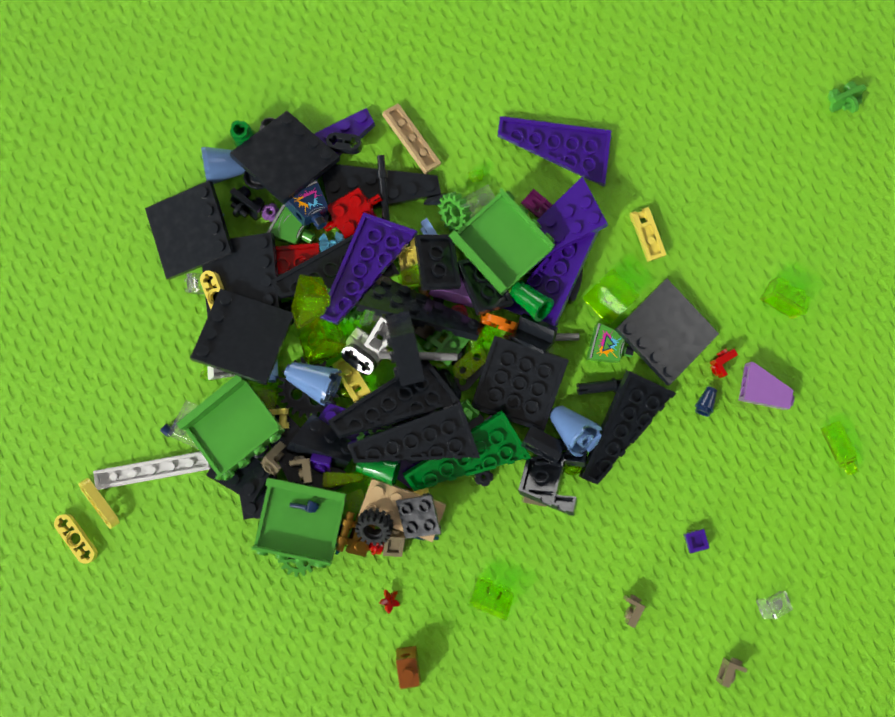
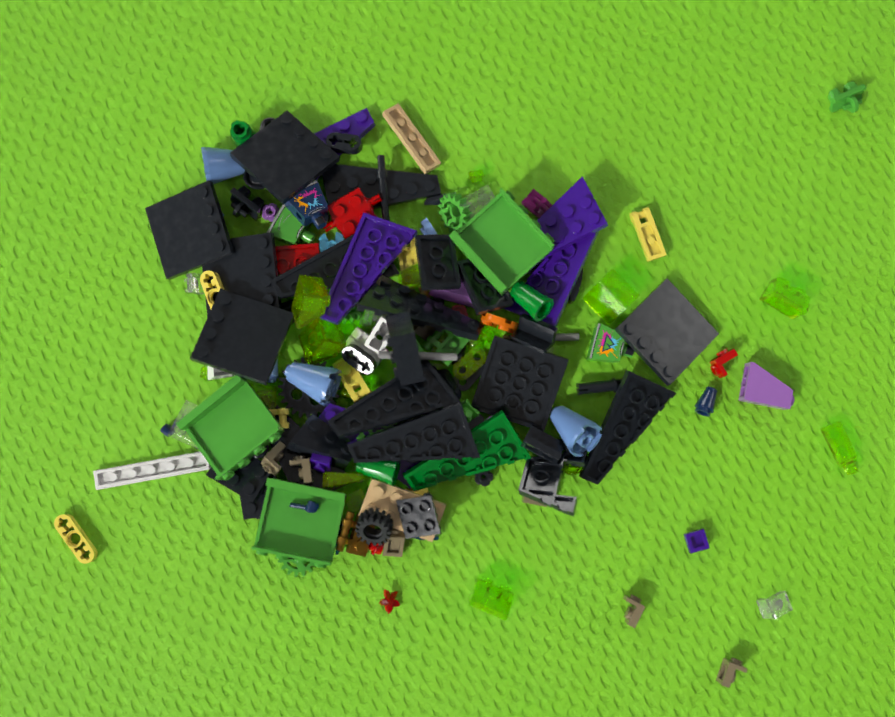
light yellow beam [78,478,120,529] -> none
dark orange torso [396,646,422,689] -> none
dark purple wing [497,116,612,187] -> none

